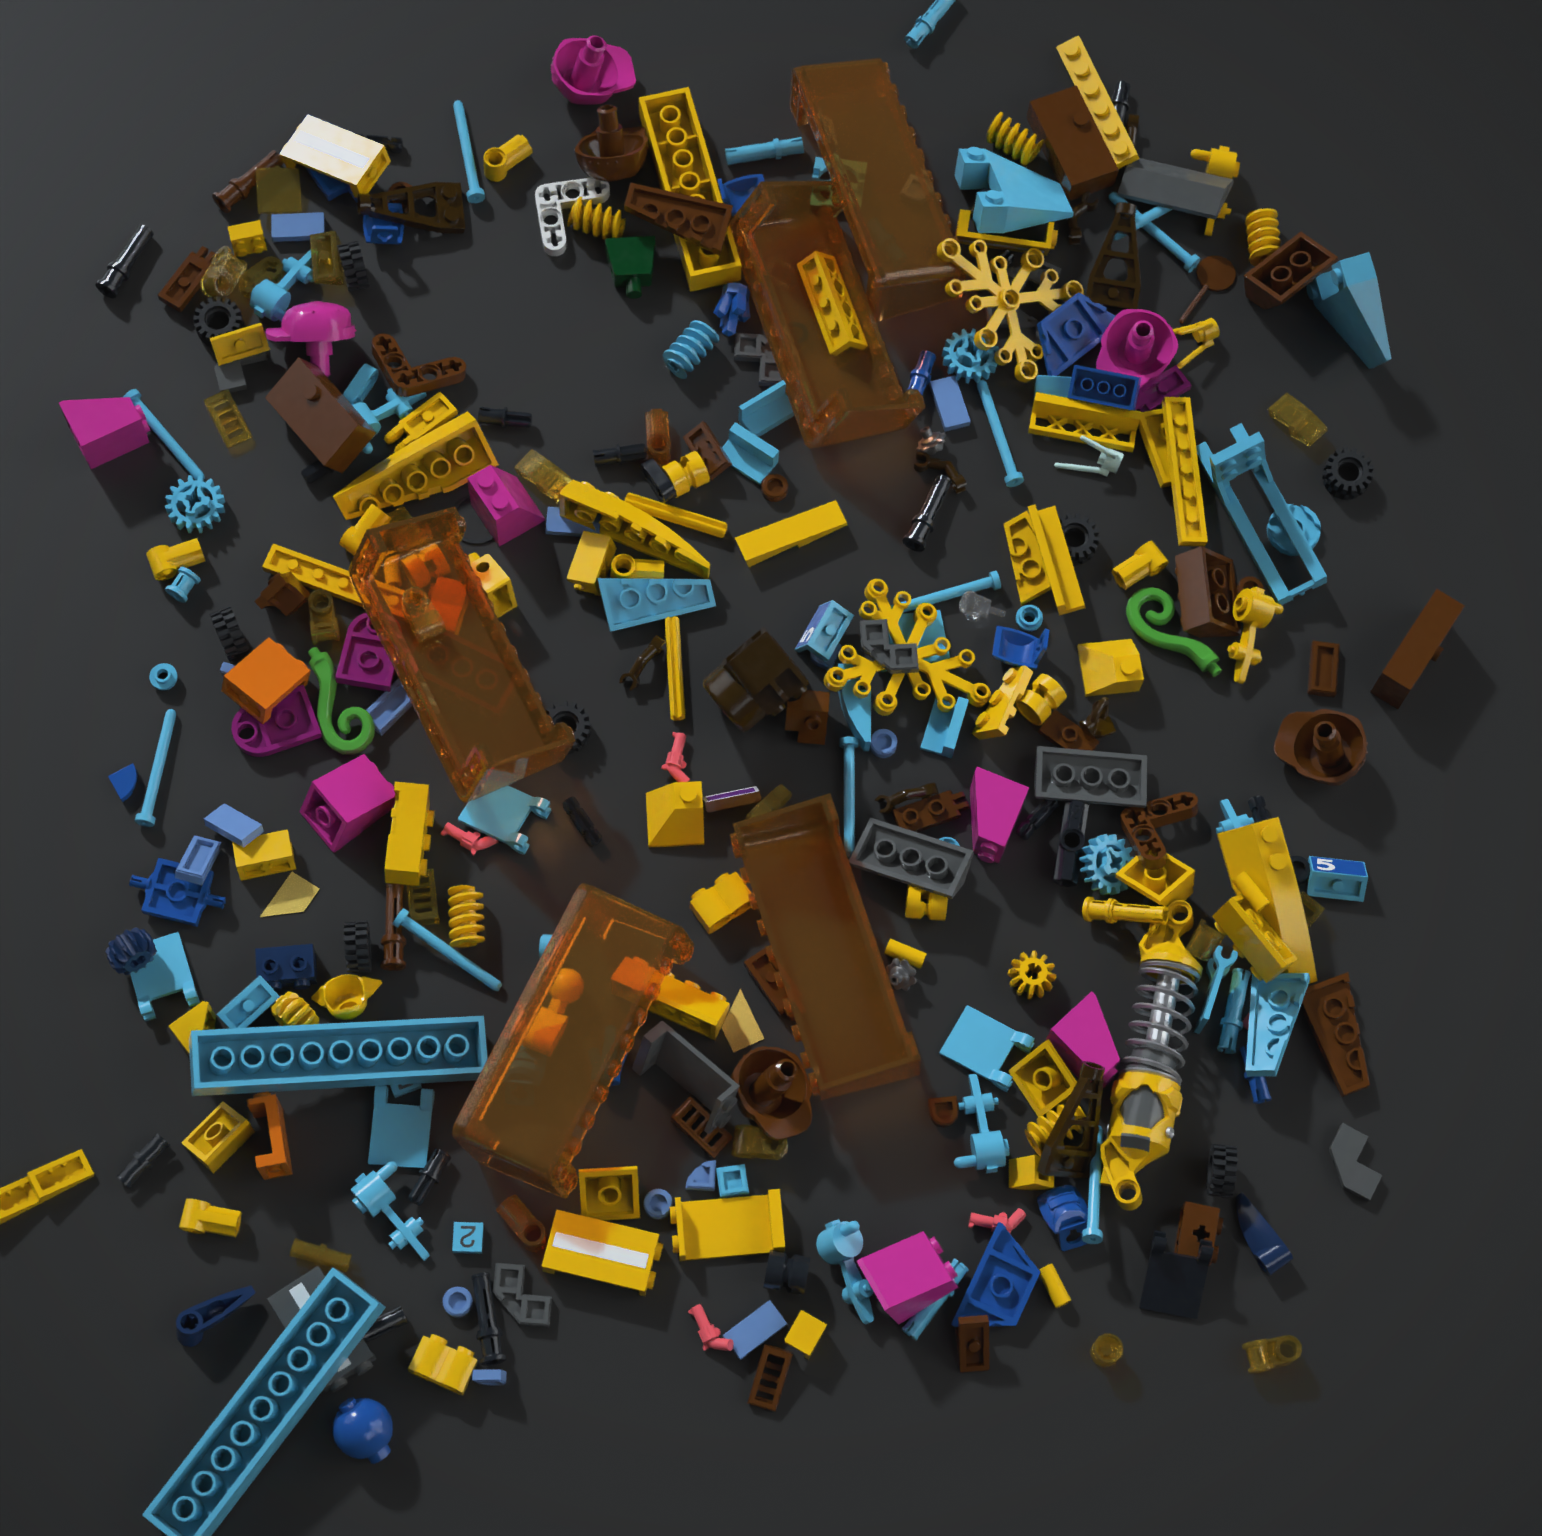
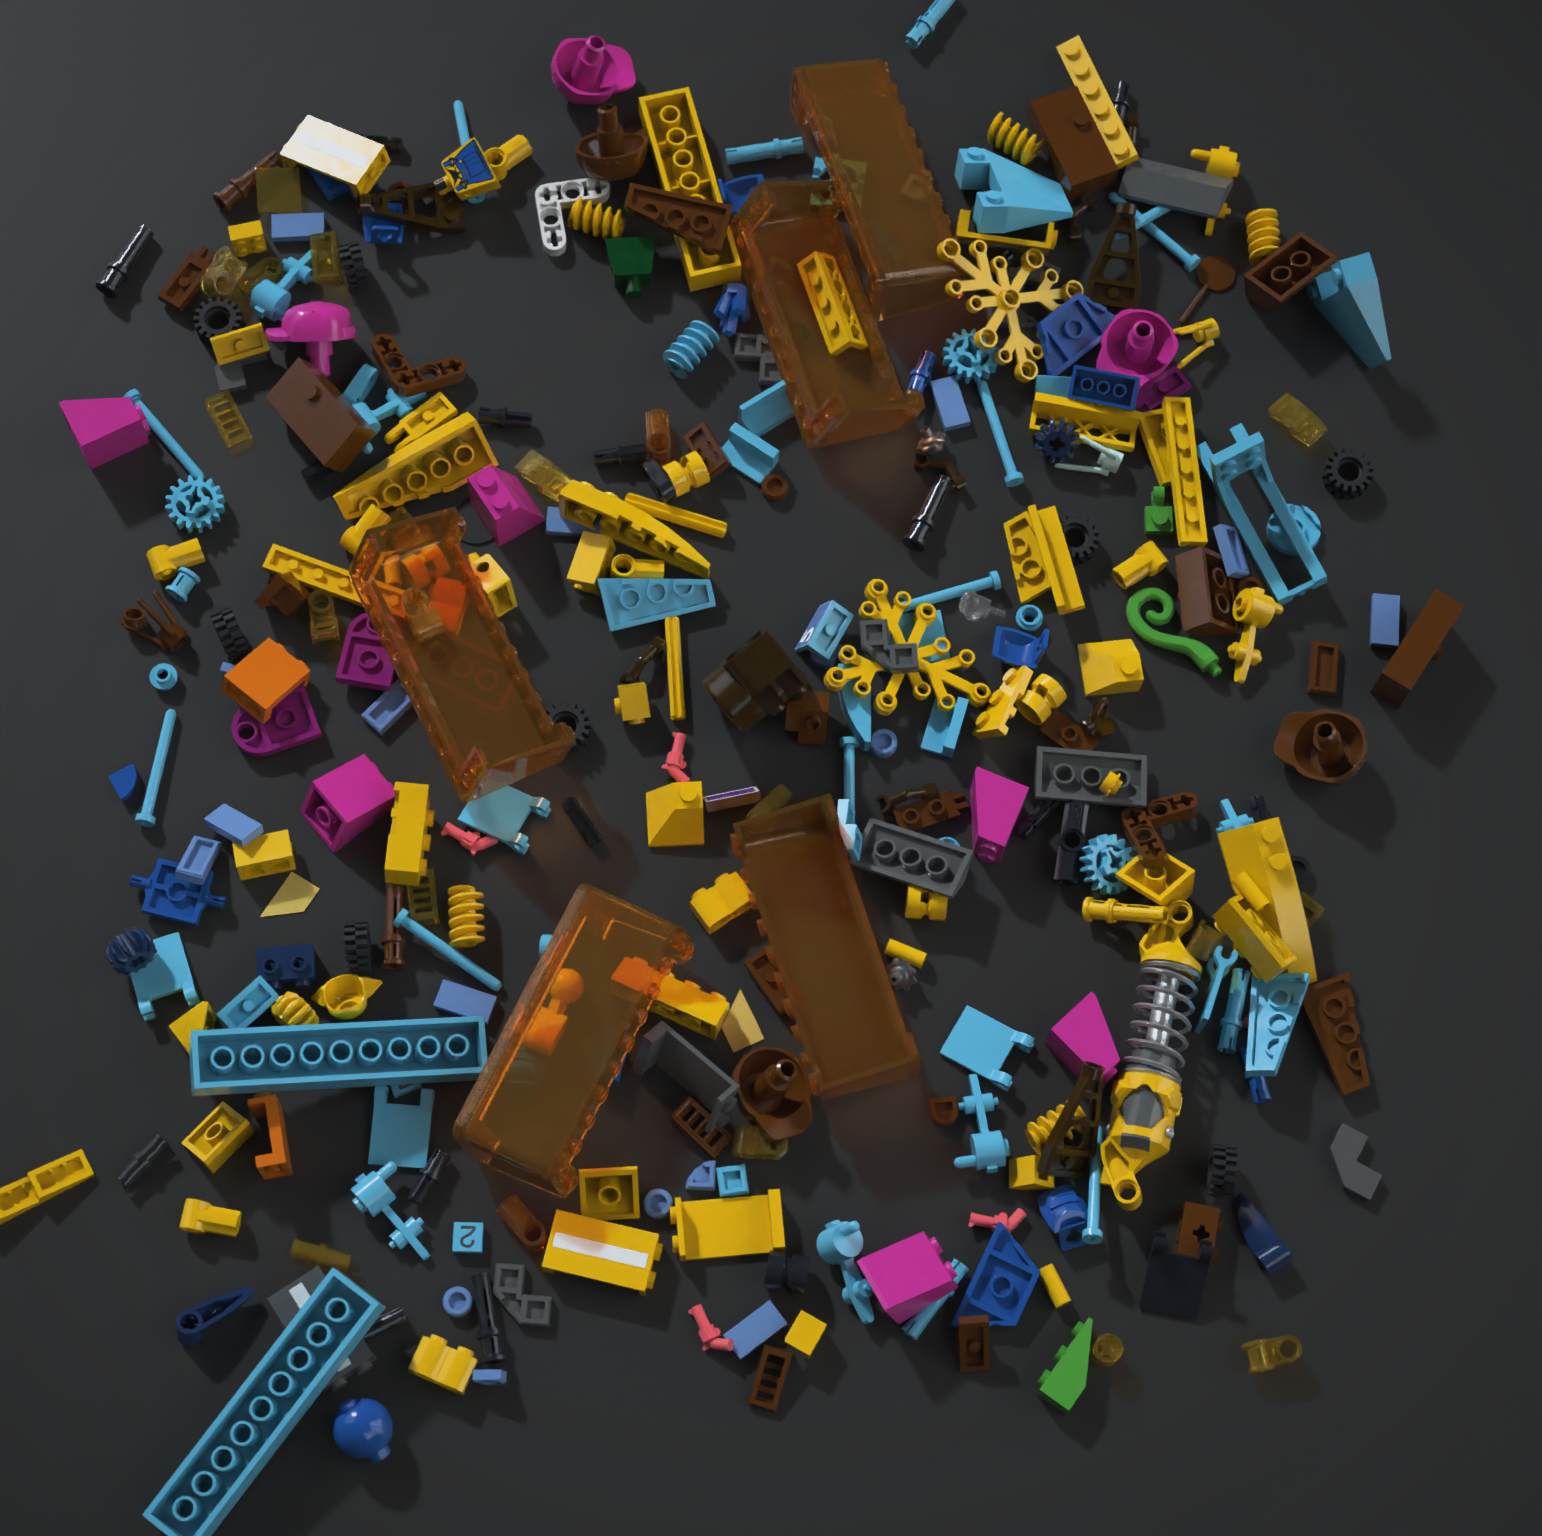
bright green plant [308,647,375,755] -> none
yellow slope [735,500,848,567] -> none
yellow gear [1007,951,1056,1000] -> none
yellow slope [1008,1039,1077,1117] -> none
medium azure panel [1307,856,1368,902] -> none
none -> reddish brown plate [120,607,147,632]
none -> reddish brown plant [134,591,188,652]
none -> medium blue tile [433,979,497,1025]
none -> torso [434,137,501,200]
none -> yellow brick [614,682,650,725]
none -> slope [837,799,863,862]
none -> dark blue gear [1035,418,1080,463]
none -> bright green slope [1036,1317,1093,1415]
none -> yellow plate [1099,771,1123,797]
none -> bright green plate [1144,486,1173,535]
none -> medium blue tile [1213,524,1250,579]
none -> medium blue tile [1370,593,1400,649]

